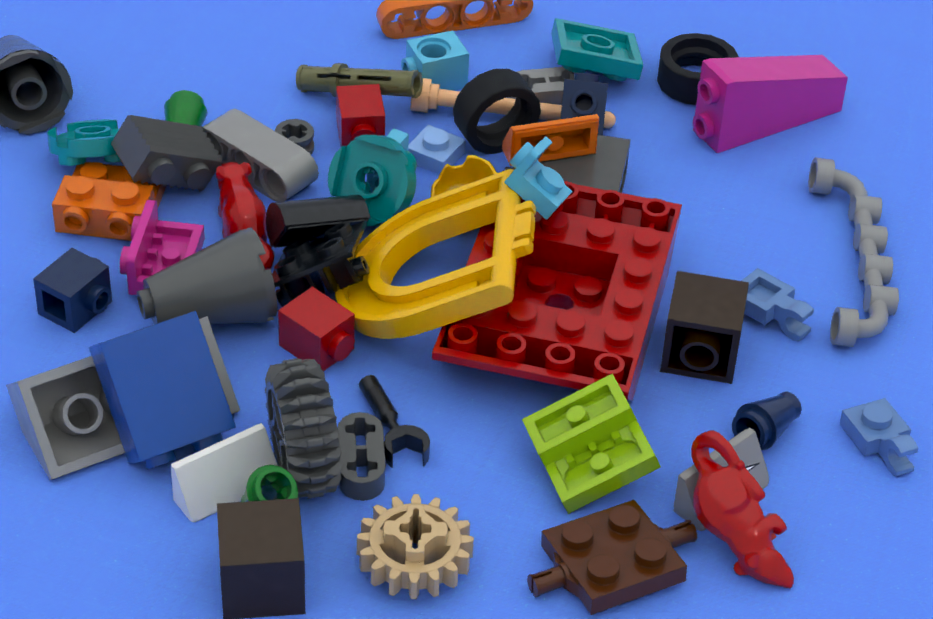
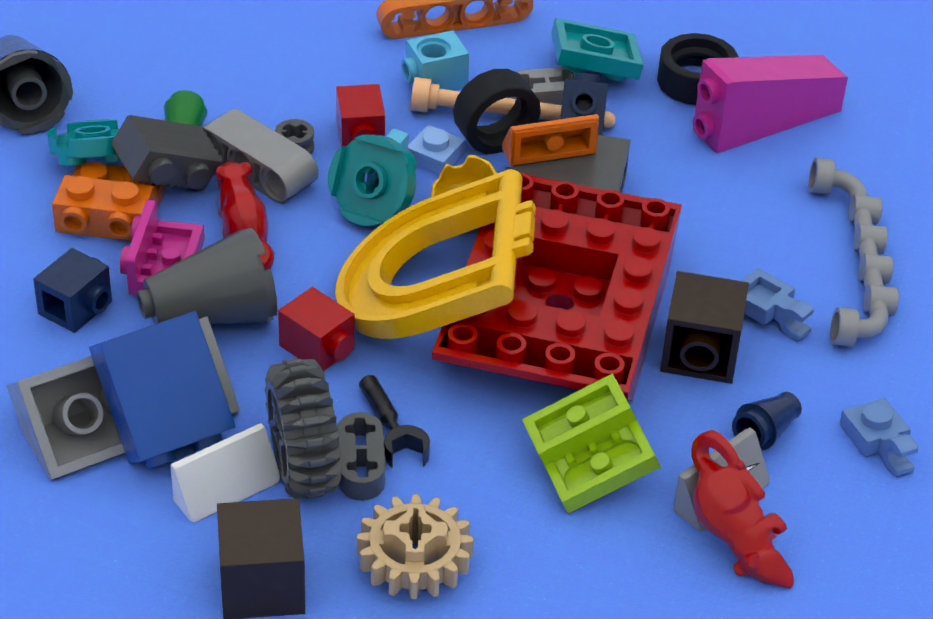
green cone [241,465,298,502] -> none
black brick [266,195,370,248] -> none
black hinge [272,220,369,307] -> none
olive pin [296,63,423,98] -> none
medium azure bracket [504,136,573,220] -> none
reddish brown plate [527,500,697,615] -> none

